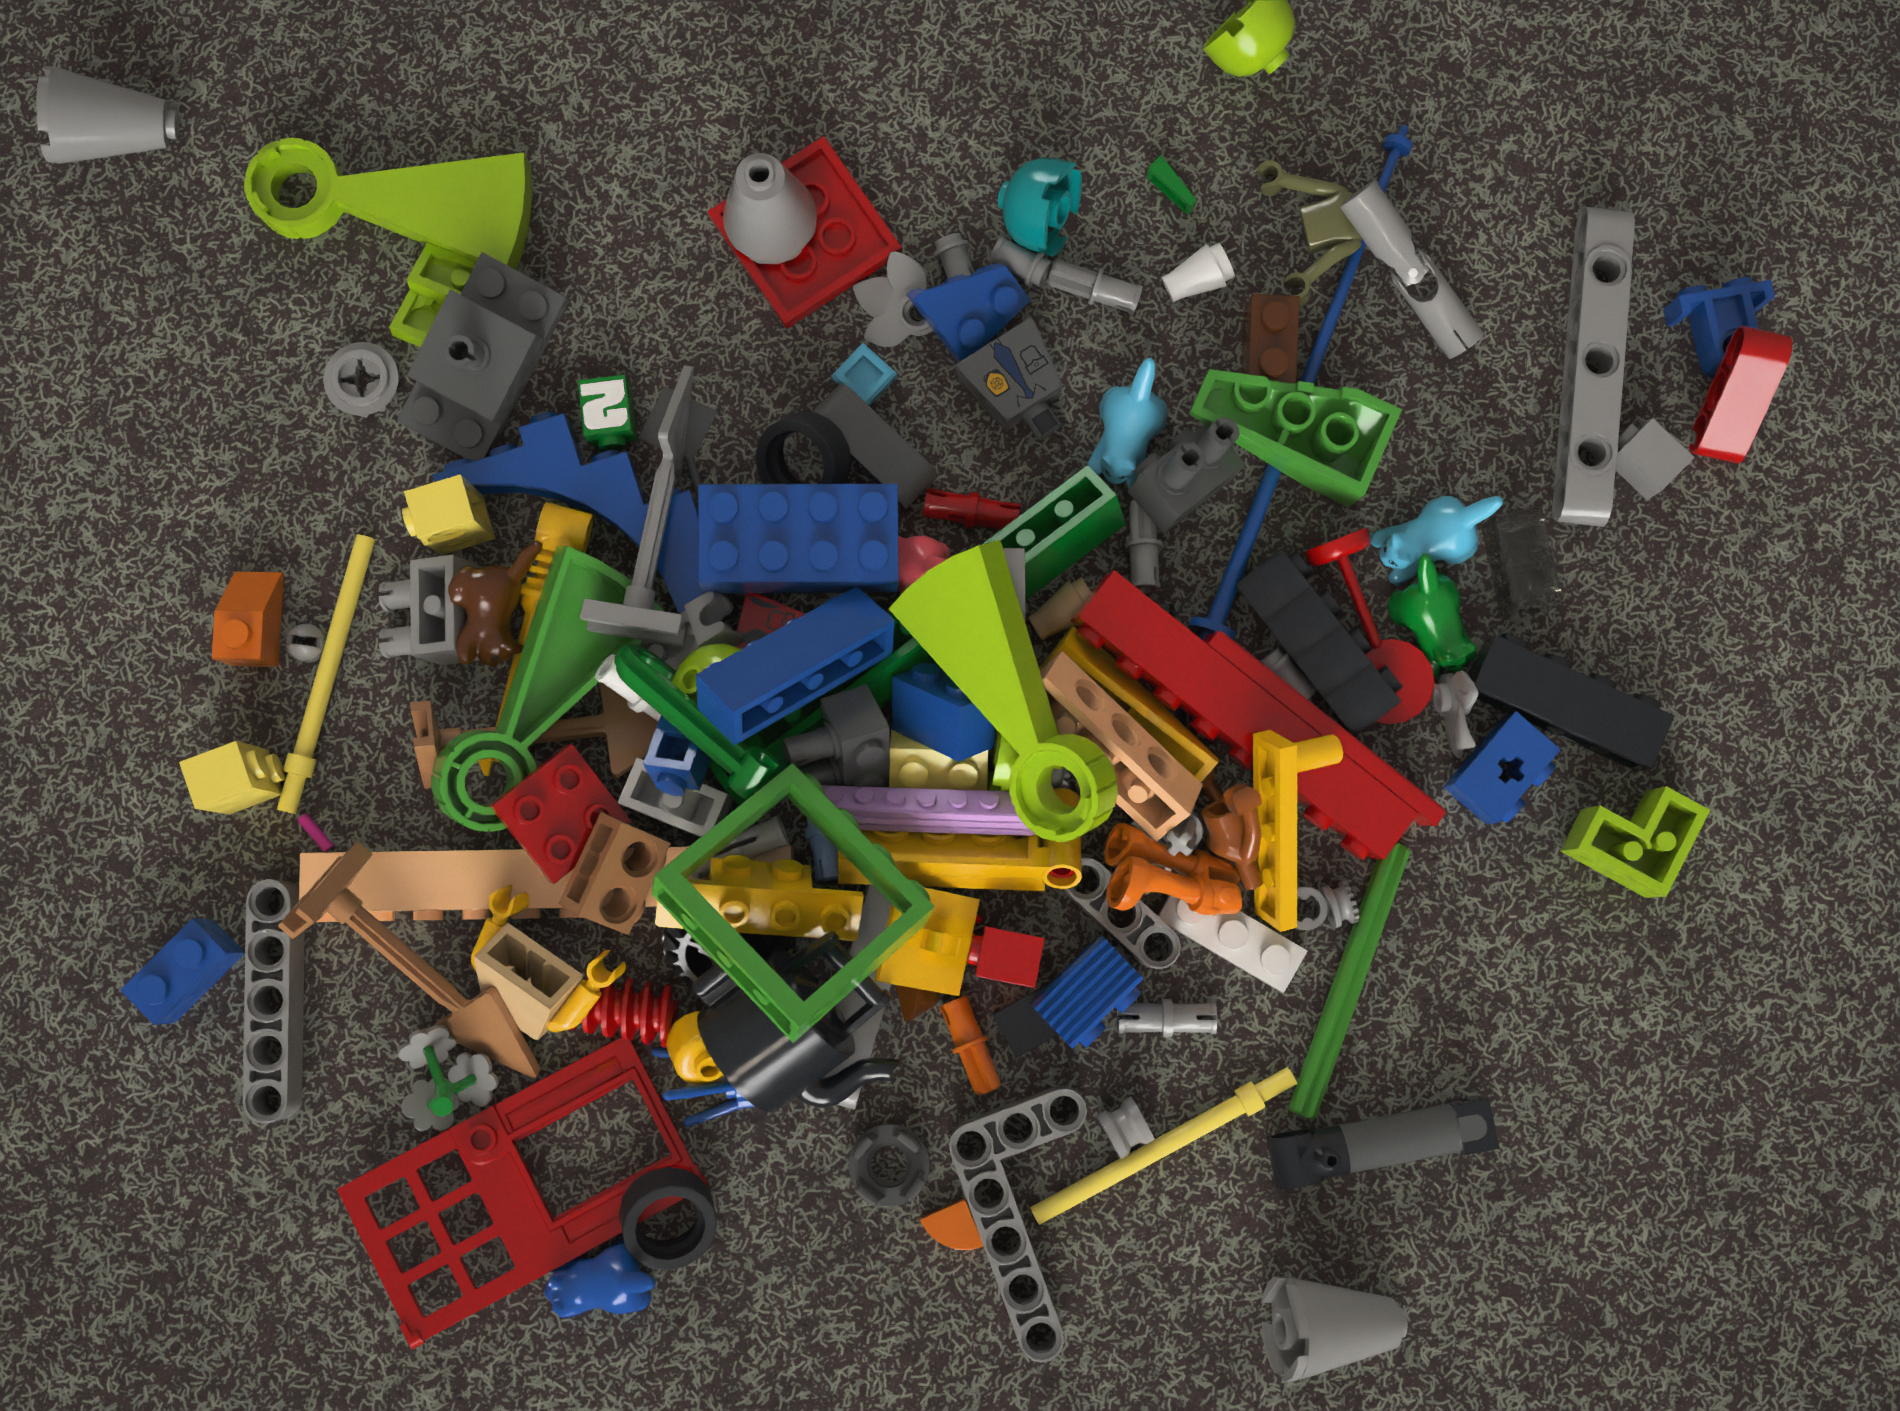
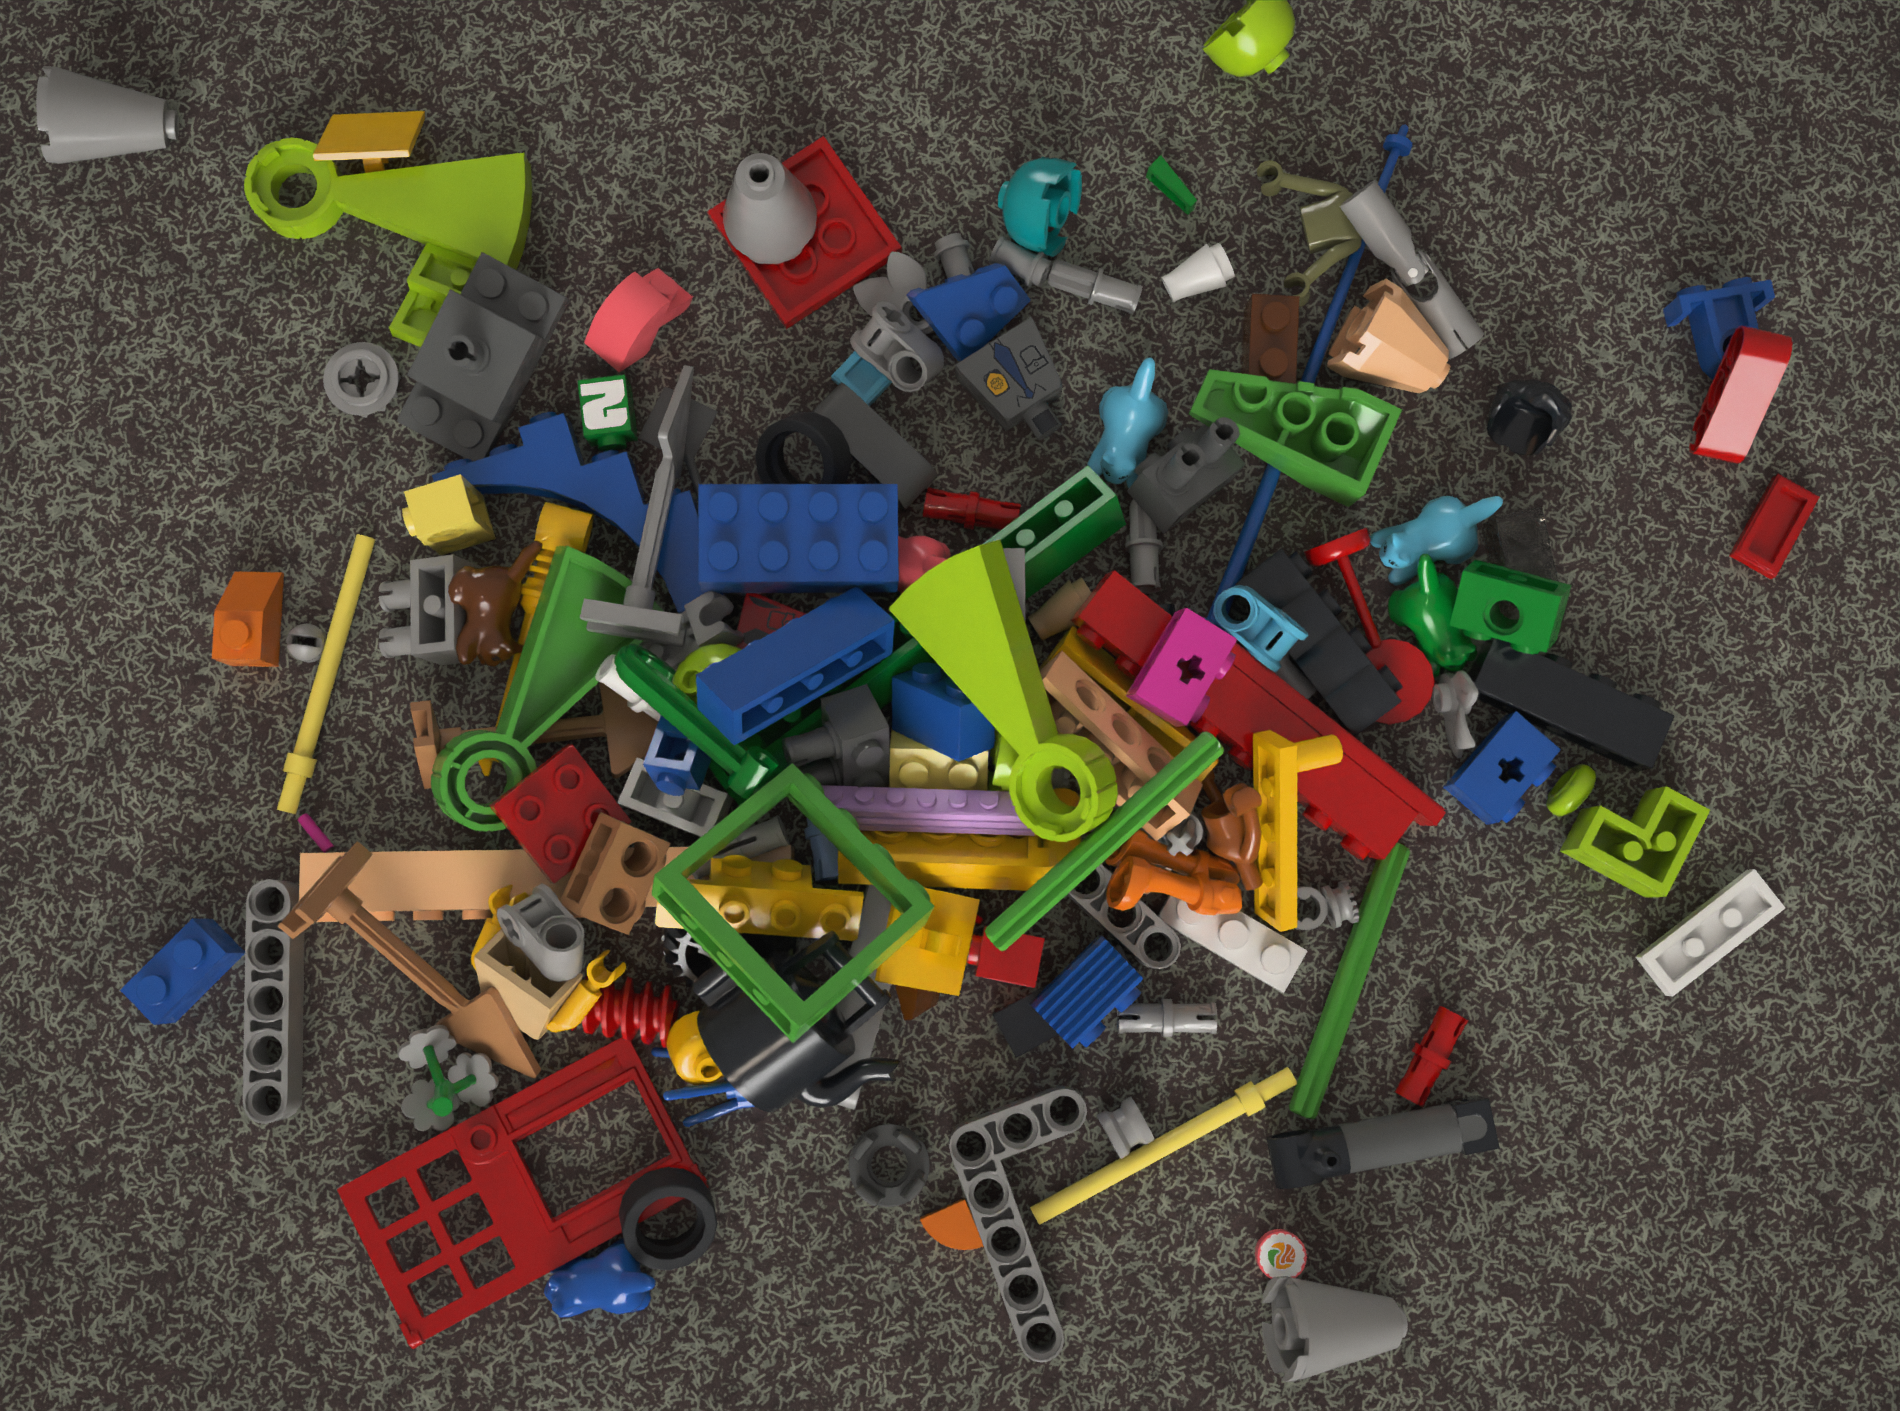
light yellow brick [179,741,285,815] -> none
orange axle [939,995,1001,1095] -> none
light grey beam [1552,207,1635,527] -> none
light grey brick [1615,418,1695,500] -> none
none -> yellow piece [313,111,425,173]
none -> light grey piece [497,883,584,982]
none -> coral brick [584,268,693,373]
none -> light grey piece [850,301,944,392]
none -> bright green axle [985,731,1224,951]
none -> dark pink brick [1126,608,1237,727]
none -> medium azure piece [1213,585,1308,672]
none -> tile [1255,1229,1307,1279]
none -> light nougat cone [1327,279,1450,393]
none -> red pin [1394,1005,1468,1107]
none -> green brick [1450,559,1572,654]
none -> black hair [1487,379,1572,456]
none -> lime piece [1546,764,1596,817]
none -> white plate [1636,869,1785,997]
none -> red tile [1729,474,1820,579]

